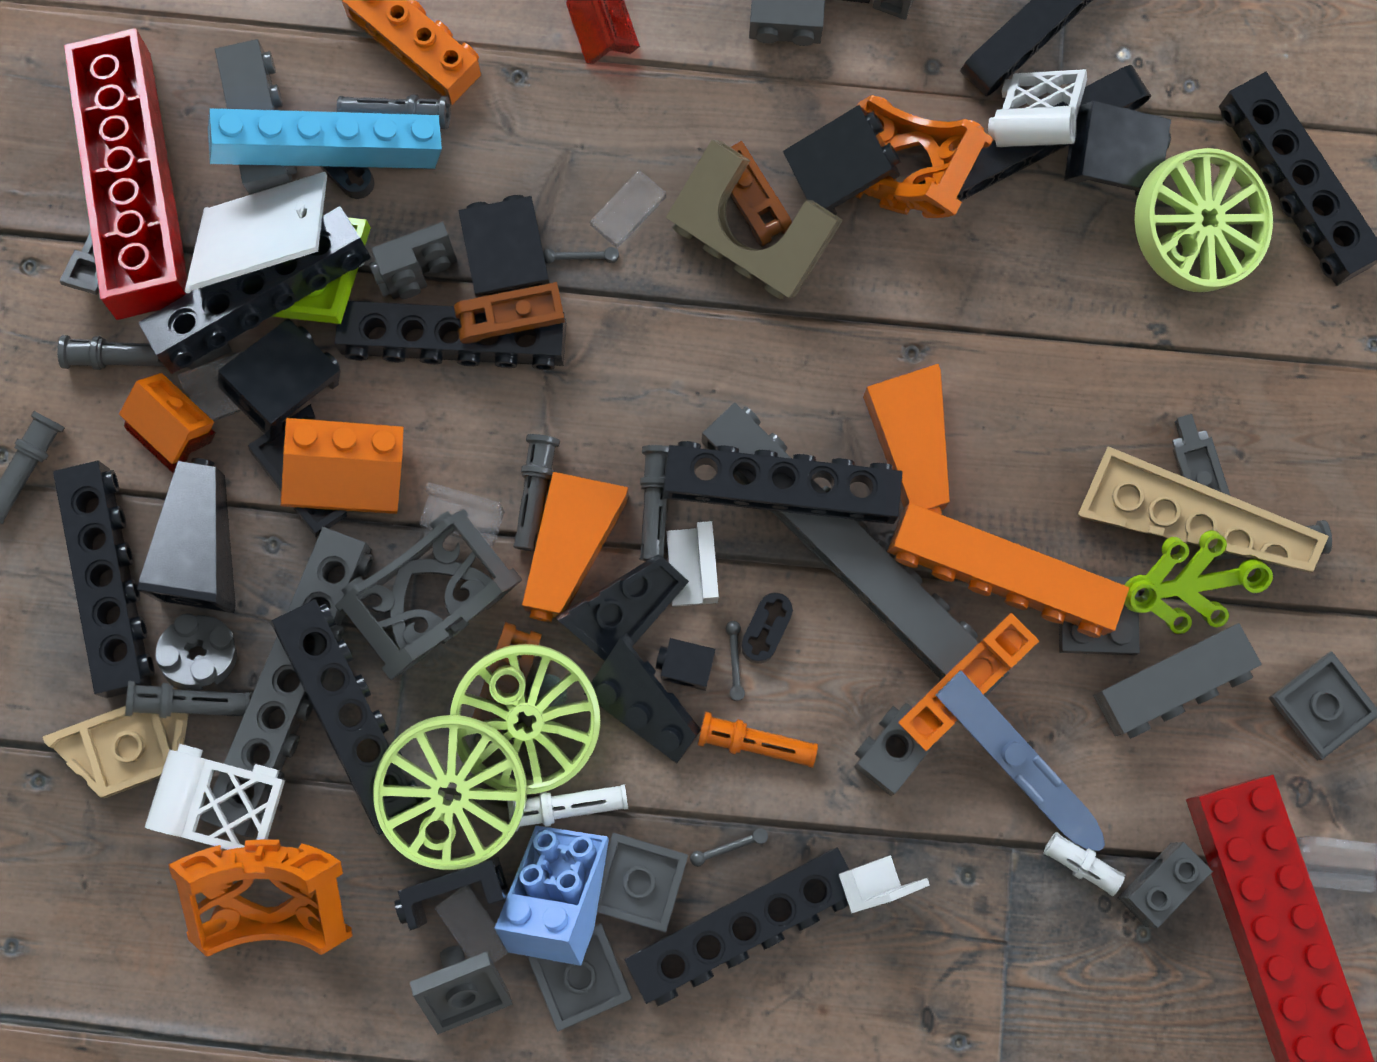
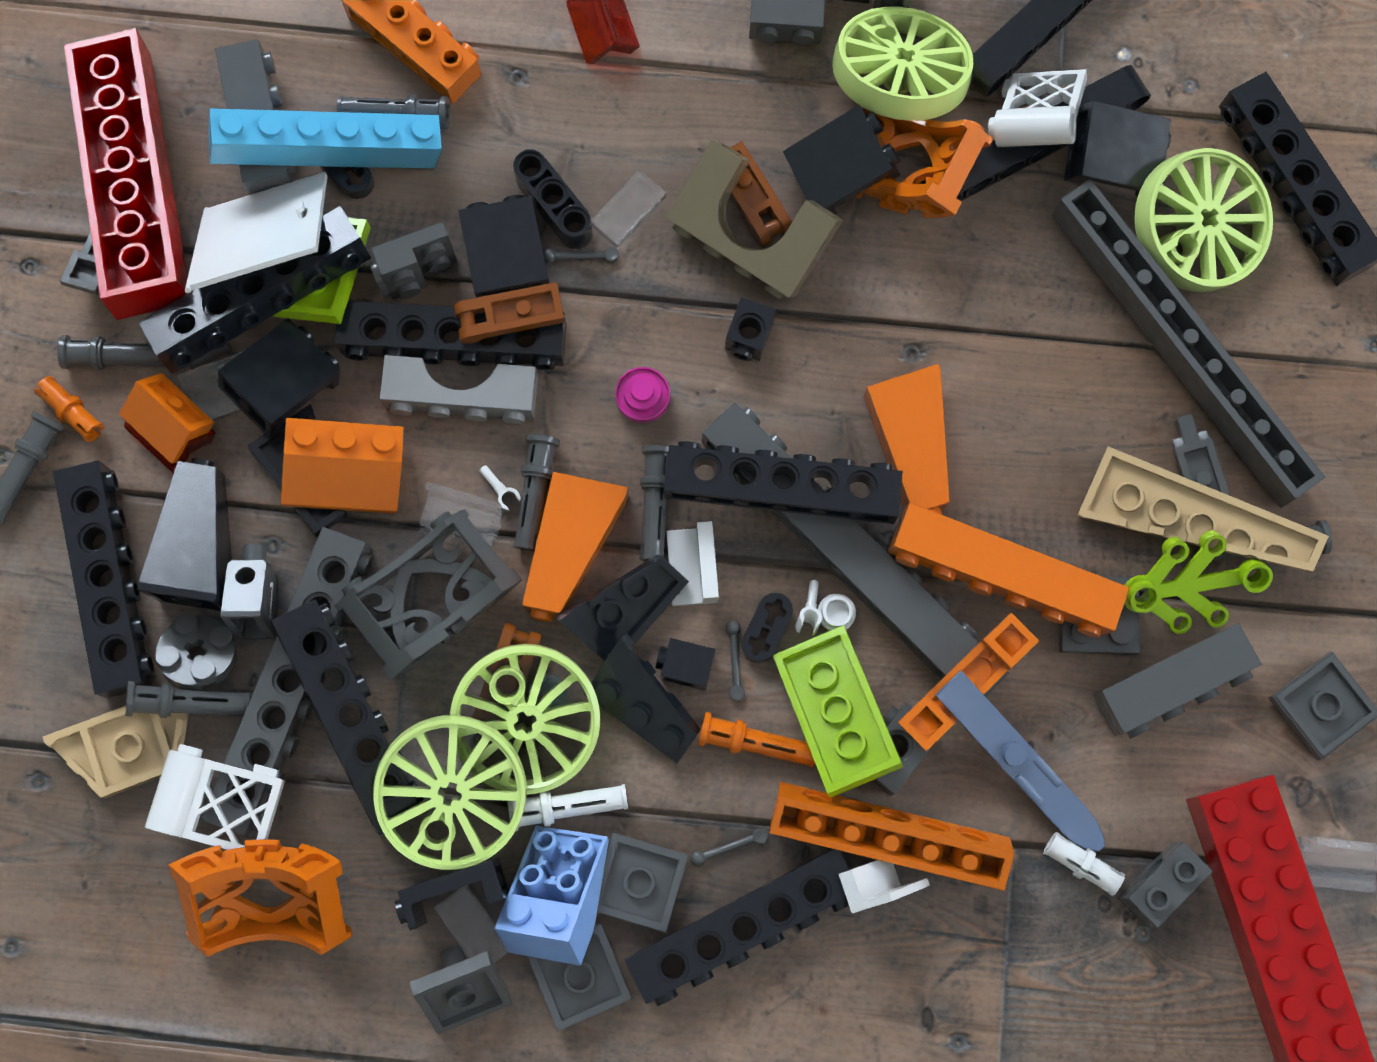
none -> orange pin [34,376,104,442]
none -> dark grey torso [220,544,278,639]
none -> light grey arch [380,355,538,424]
none -> white hand [479,465,521,511]
none -> black beam [513,149,593,249]
none -> dark pink plate [615,367,670,423]
none -> black brick [725,297,776,361]
none -> orange brick [769,781,1015,891]
none -> lime plate [773,625,904,798]
none -> white hand [795,580,822,636]
none -> white plate [818,593,856,631]
none -> yellowish green piece [832,6,973,121]
none -> dark grey brick [1052,179,1326,509]

